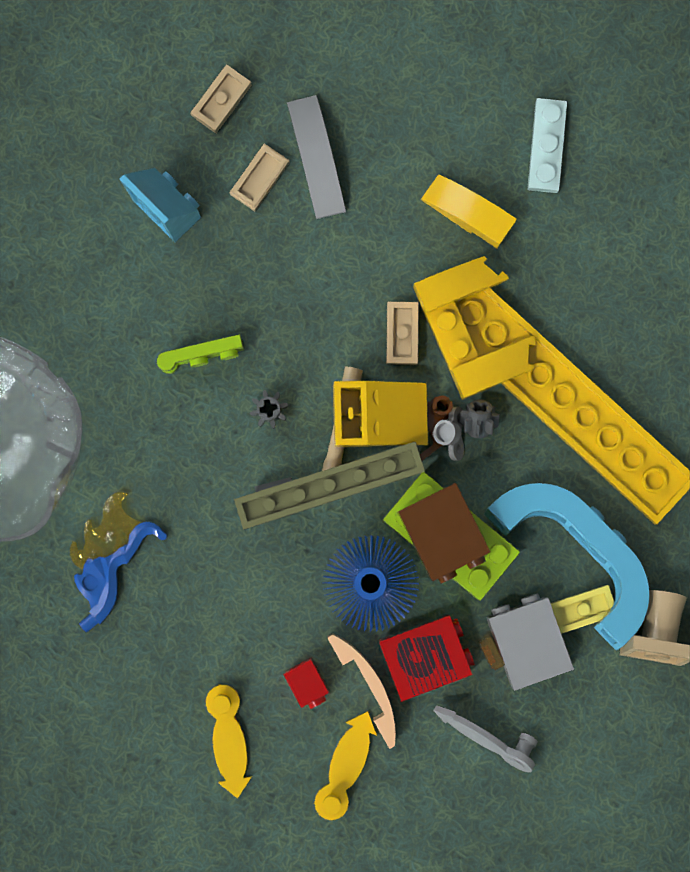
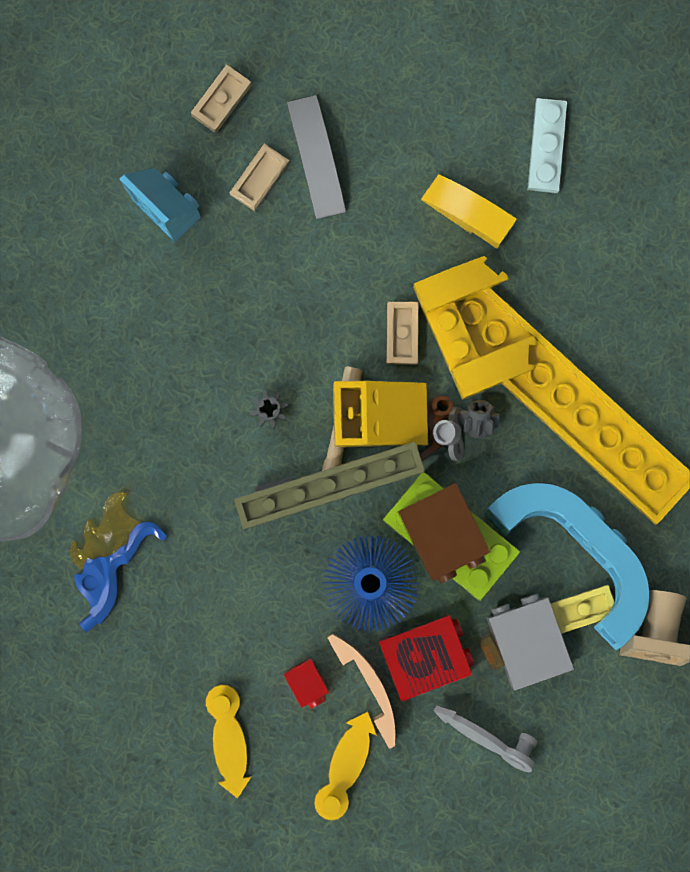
lime plate [157,334,244,374] -> none

